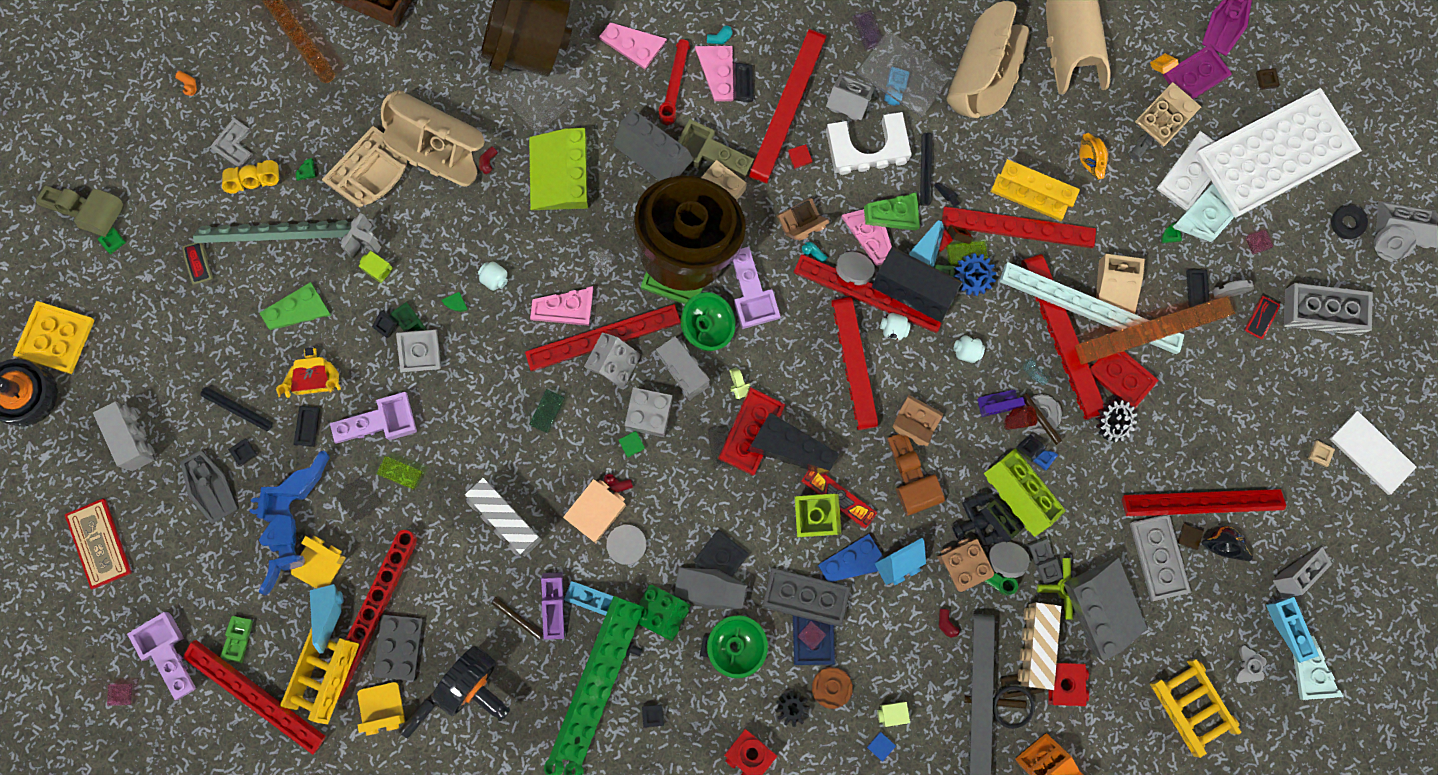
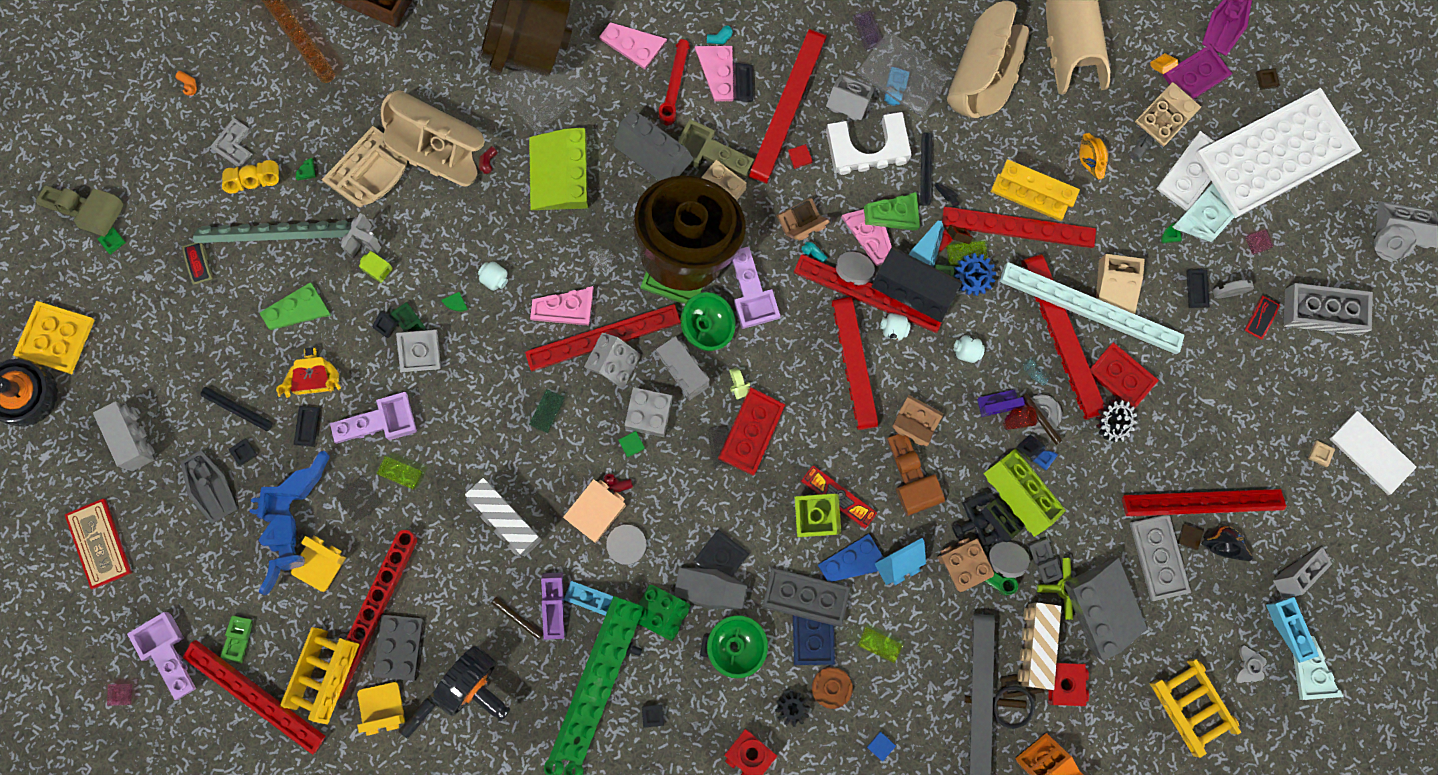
medium azure slope [310,584,344,654] -> none
black wedge [747,412,839,475] -> none
clear pink plate [797,621,826,650] -> none
yellowish green brick [877,701,910,727] -> none
dark red arm [939,609,959,638] -> none
clear orange beam [1074,296,1235,365] -> none
black tyre [1331,205,1368,240] -> none
none -> clear neon green plate [857,627,903,663]

